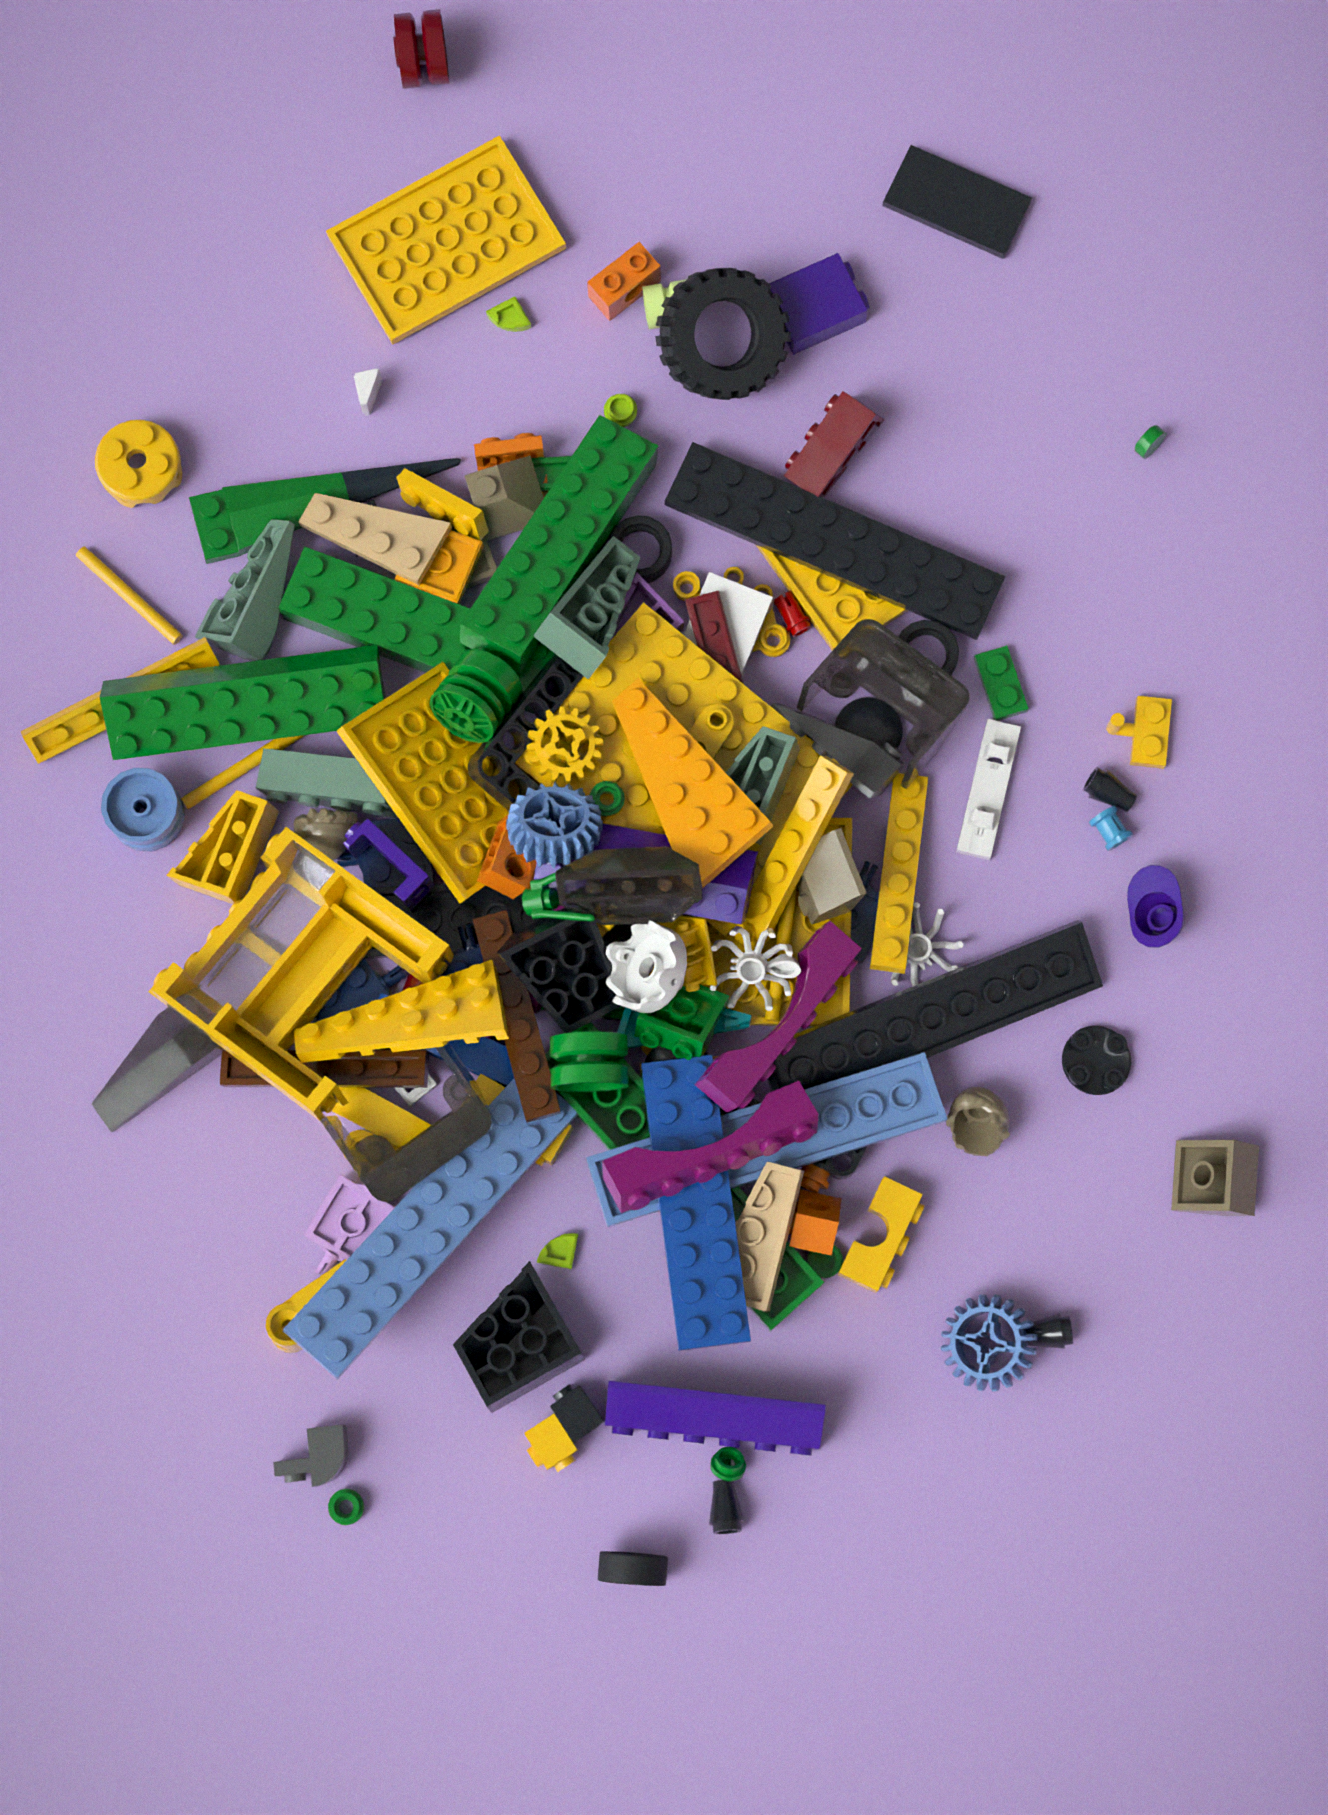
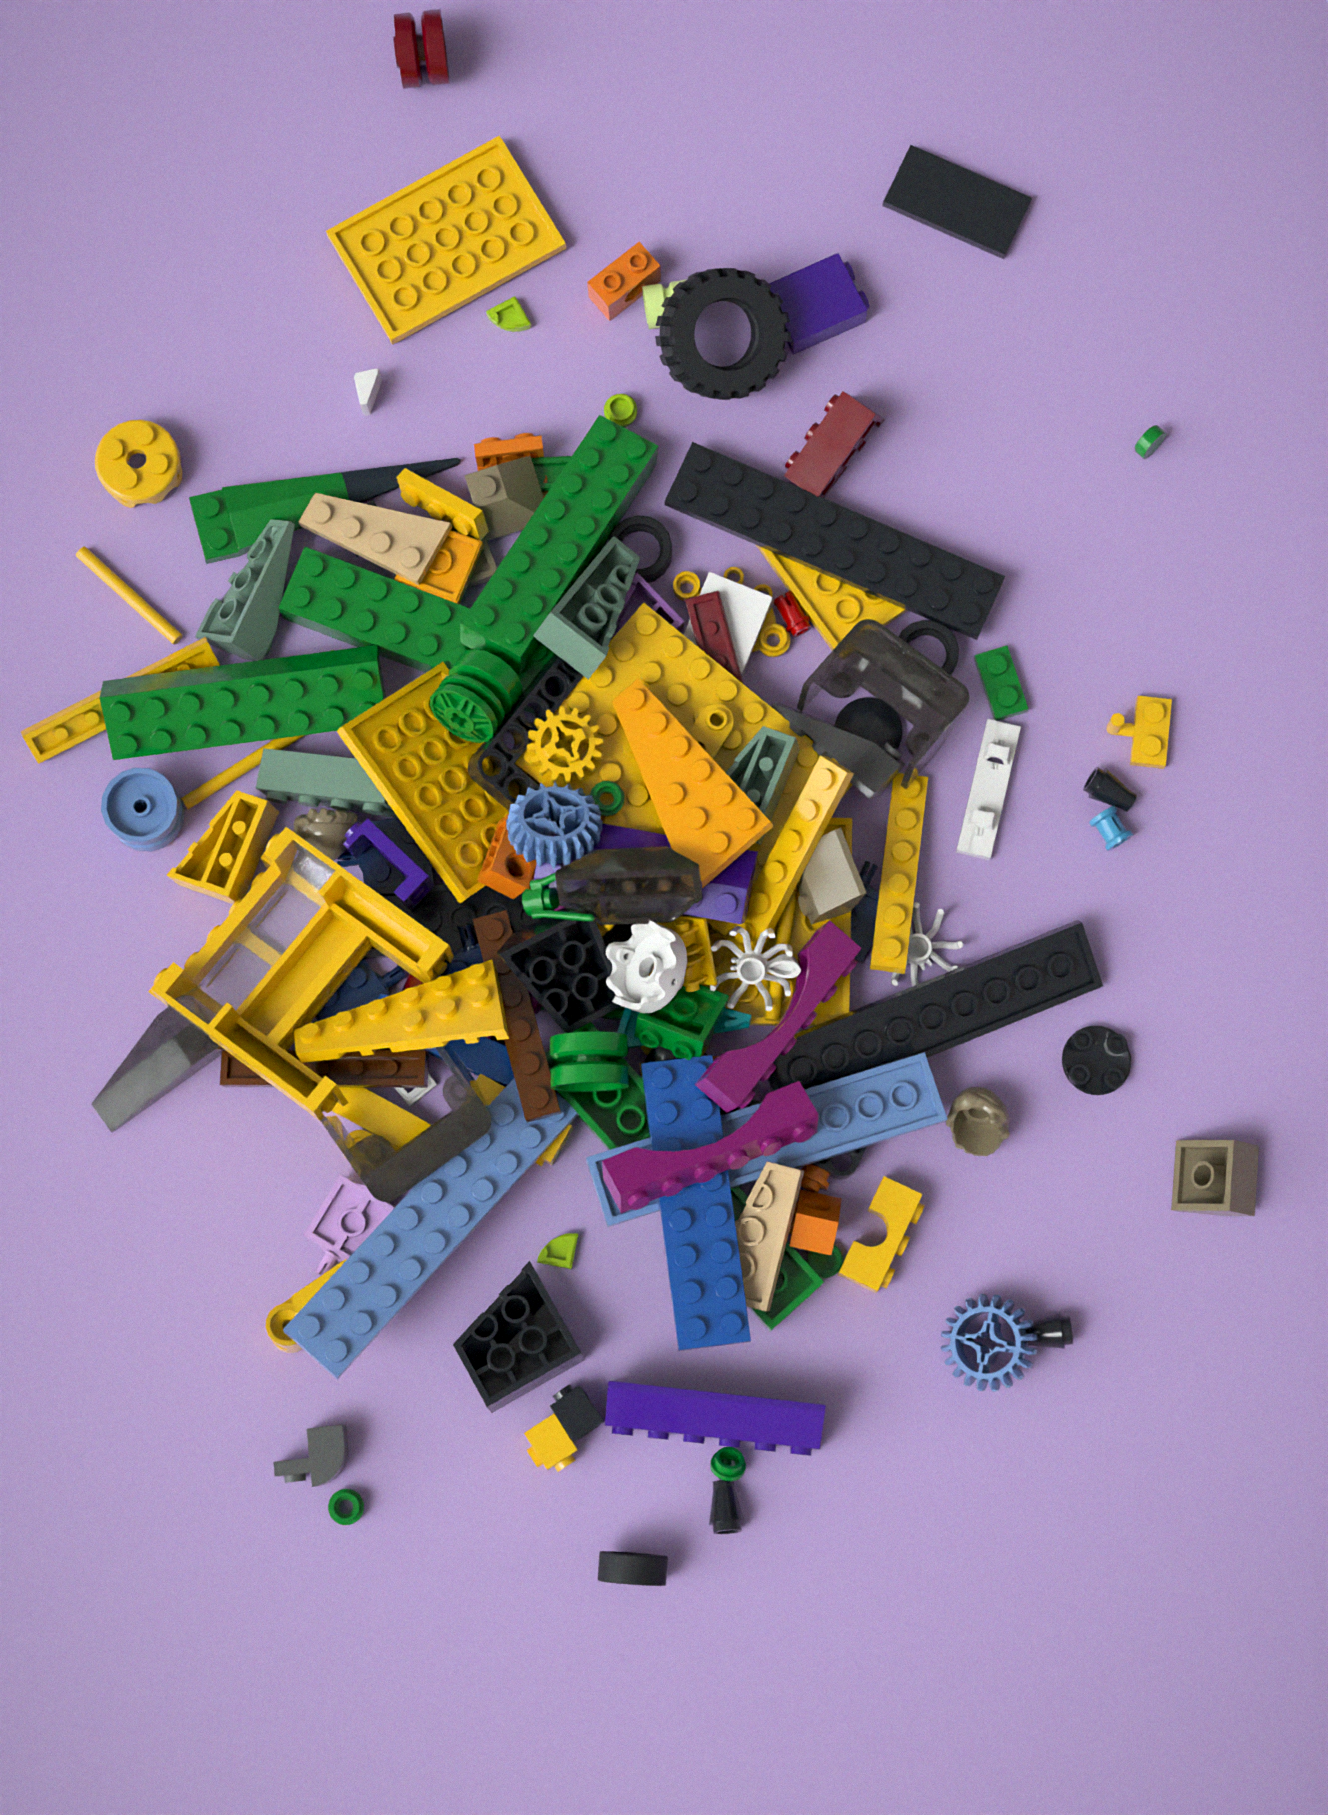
dark purple piece [1127,865,1185,948] -> none

